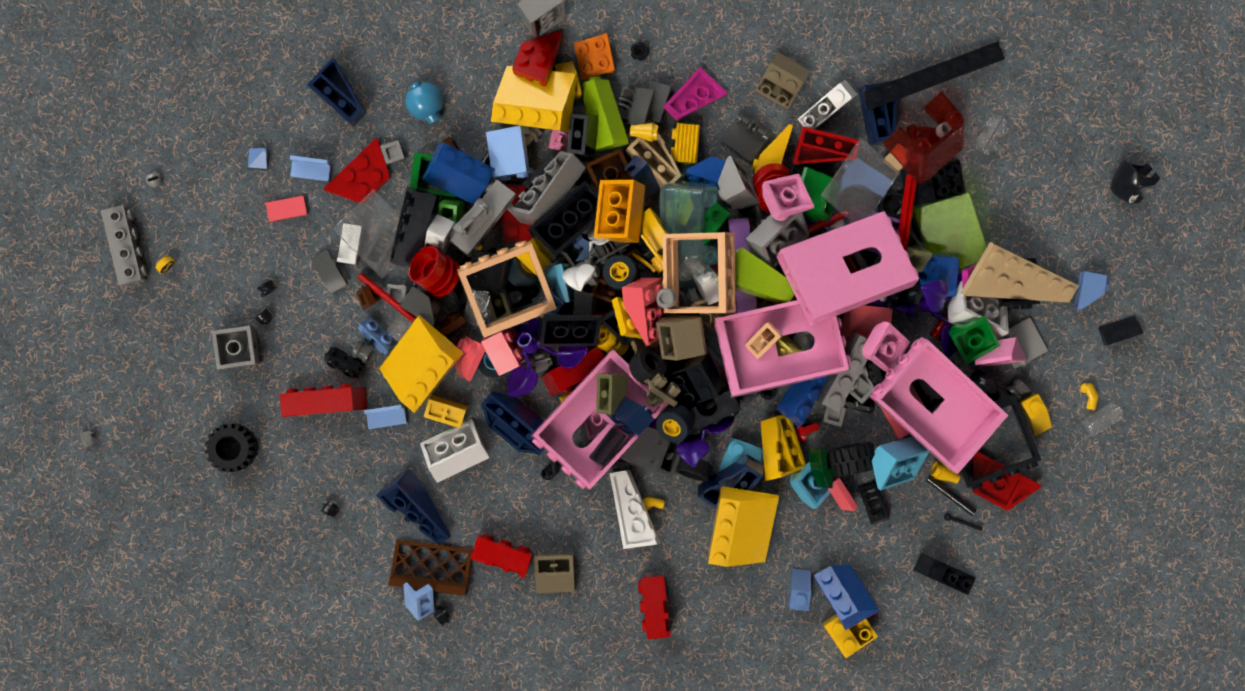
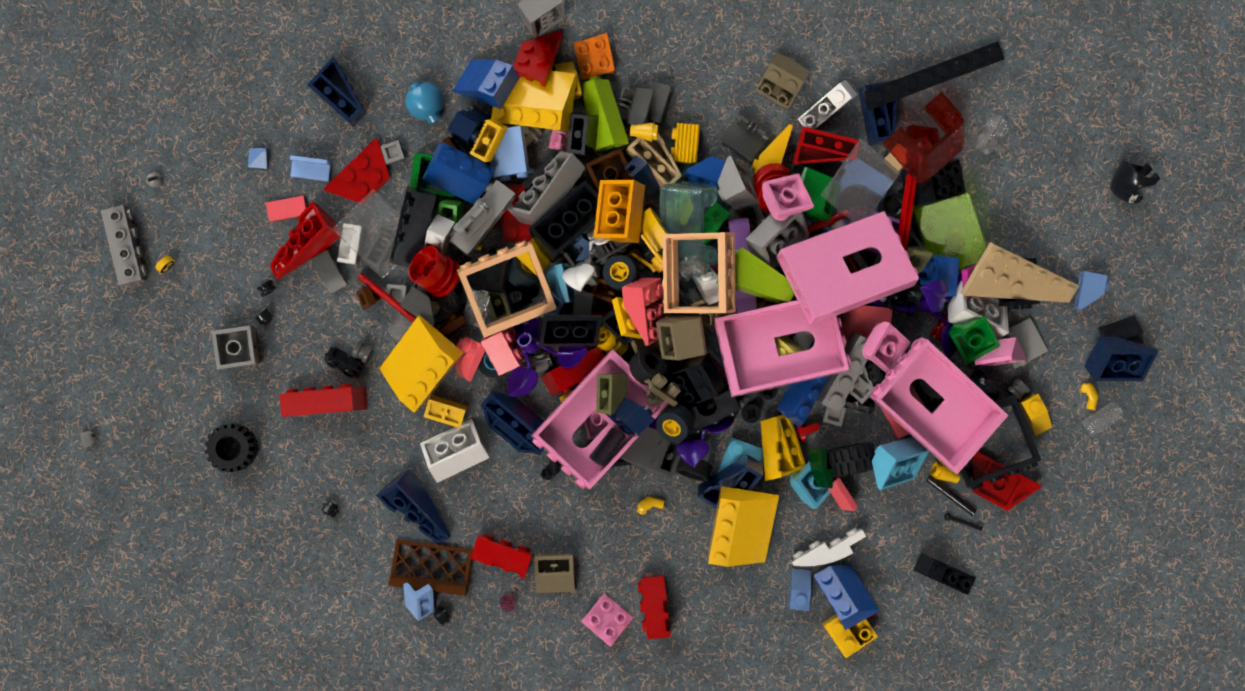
medium blue hinge [358,317,397,355] -> none
light blue panel [364,405,407,429] -> none
white wing [610,470,660,549] -> none
black plate [630,42,649,61] -> none
light grey tile [656,288,677,308] -> none
dark pink wing [663,67,728,120] -> none
light nougat slope [745,321,782,359] -> none
black slope [858,482,890,525] -> none
light grey hinge [936,122,953,139] -> none
none -> red wedge [269,201,342,280]
none -> dark blue wedge [448,106,491,148]
none -> blue slope [453,60,519,109]
none -> yellow brick [470,119,508,162]
none -> clear pink hinge [499,595,515,612]
none -> bright pink hinge [581,593,633,647]
none -> black wheel [741,404,761,423]
none -> white slope [790,528,866,566]
none -> dark blue slope [1084,336,1159,381]

